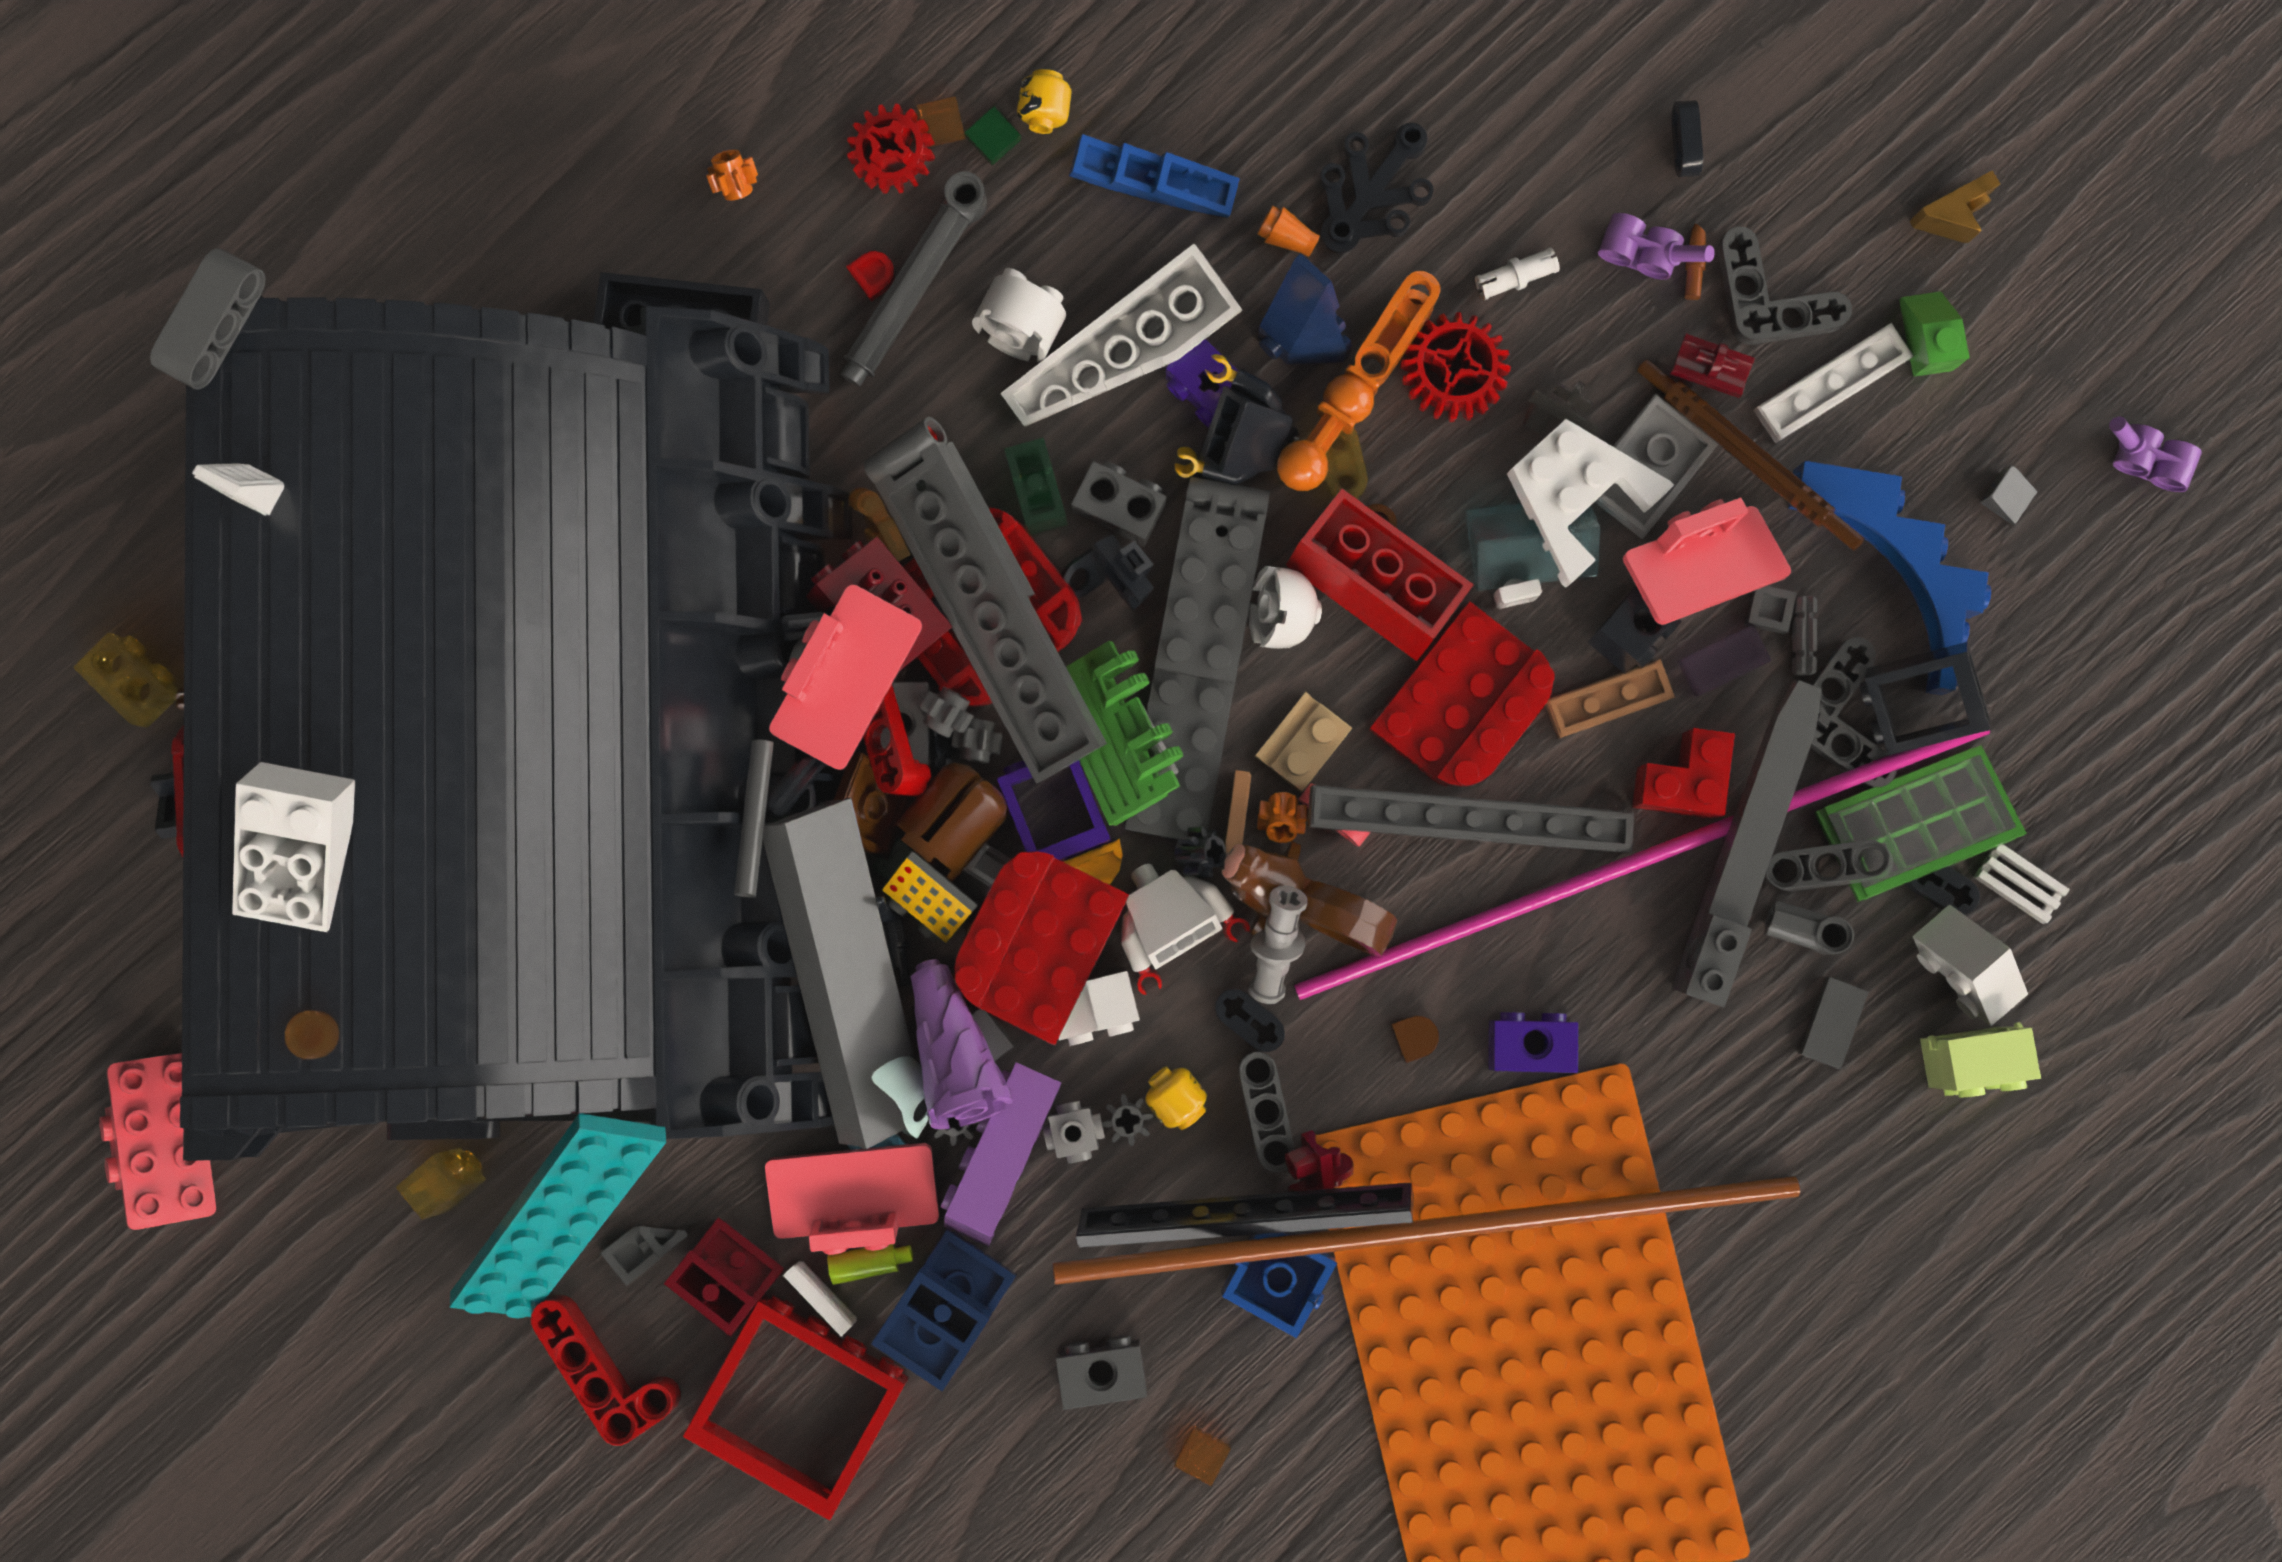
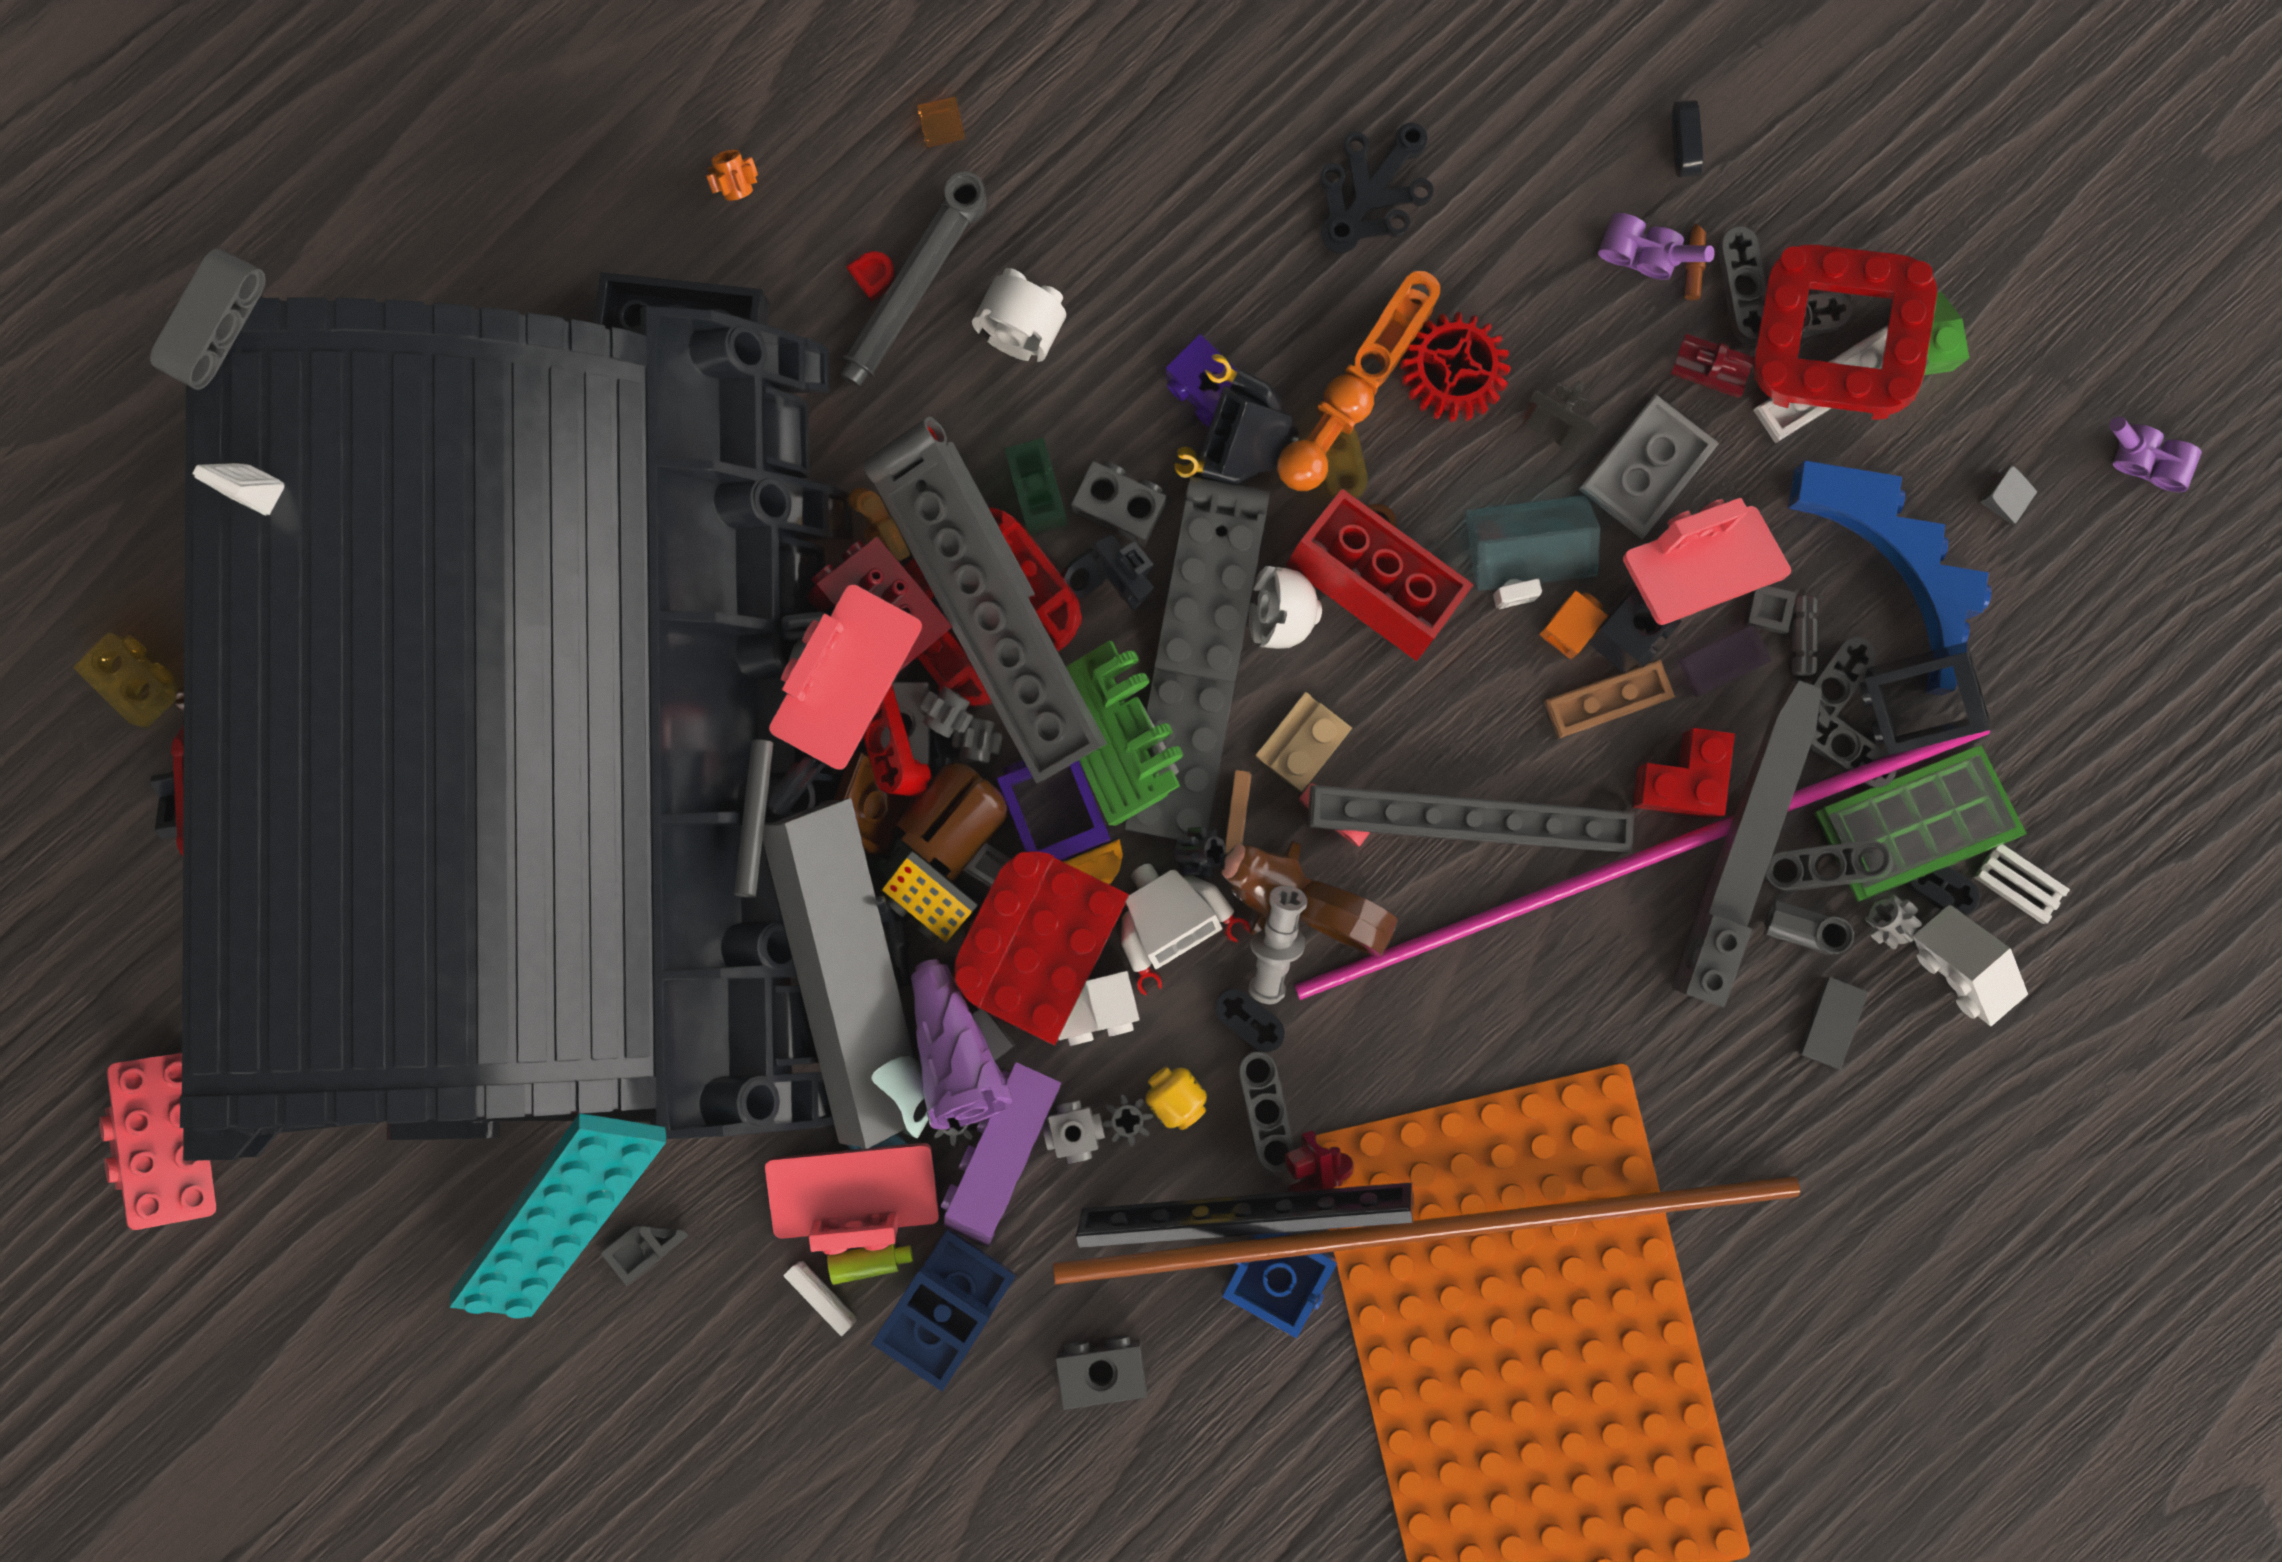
white slope [232,762,355,932] -> none
clear orange tile [285,1011,339,1059] -> none
clear yellow brick [396,1148,486,1220] -> none
red beam [531,1295,681,1446] -> none
dark red brick [664,1217,784,1336] -> none
red window [683,1295,909,1521] -> none
red gear [847,103,935,194] -> none
dark green tile [965,107,1021,165] -> none
white wedge [1001,244,1243,426] -> none
yellow head [1017,69,1072,134] -> none
blue slope [1069,134,1240,218] -> none
clear orange tile [1174,1426,1231,1486] -> none
orange cone [1257,205,1320,257] -> none
orange gear [1257,792,1308,843] -> none
dark blue wedge [1258,253,1352,364] -> none
red plate [1369,601,1555,788] -> none
reddish brown tile [1391,1016,1439,1063] -> none
white pin [1475,247,1560,301] -> none
dark purple brick [1488,1012,1578,1073] -> none
white wing [1507,419,1674,588] -> none
reddish brown axle [1637,359,1865,551] -> none
pearl gold slope [1909,170,2000,243] -> none
yellowish green brick [1920,1022,2041,1098] -> none
none -> orange brick [1539,590,1608,660]
none -> red plate [1753,244,1937,420]
none -> light grey gear [1865,894,1922,949]

